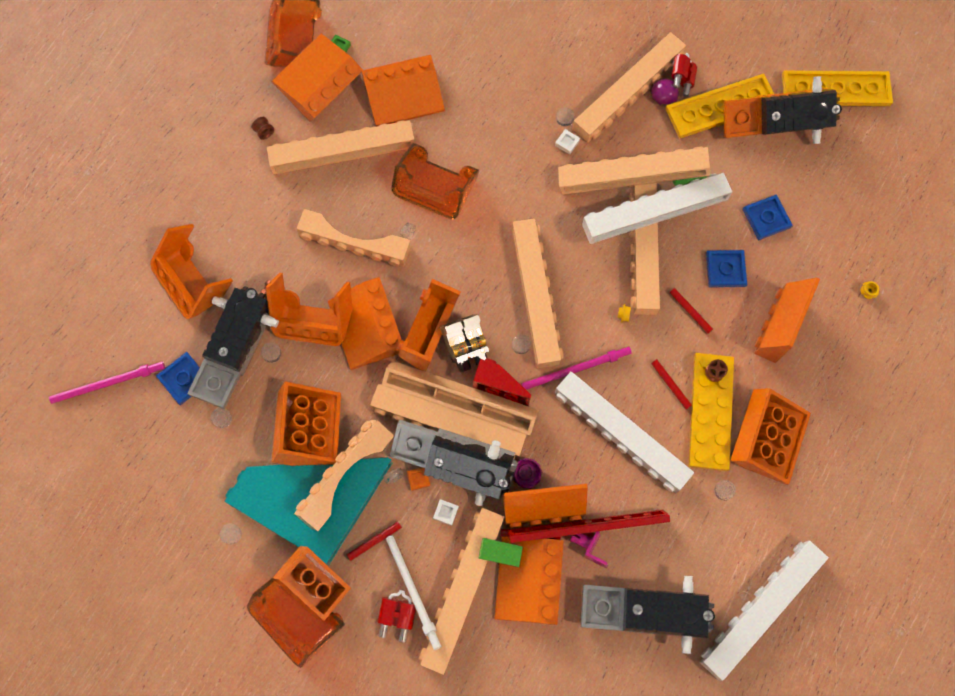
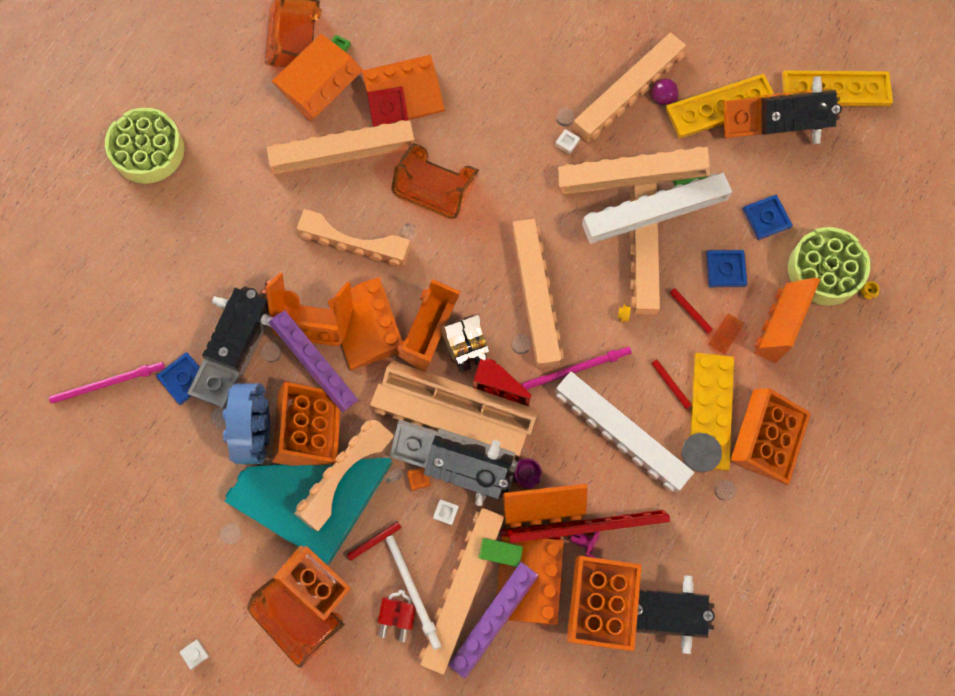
orange windscreen [150,224,233,319] -> none
copper wheel [251,116,275,140] -> none
red piece [672,53,697,97] -> none
white brick [699,540,829,681] -> none
copper wheel [705,359,728,382] -> none
none -> yellowish green brick [105,108,185,184]
none -> white plate [179,639,210,670]
none -> medium blue brick [223,383,270,464]
none -> medium lavender plate [268,310,358,413]
none -> red tile [367,86,409,127]
none -> medium lavender plate [448,562,539,678]
none -> orange slope [567,556,642,651]
none -> flat silver tile [681,433,722,473]
none -> clear orange slope [708,313,744,355]
none -> yellowish green brick [788,227,870,305]

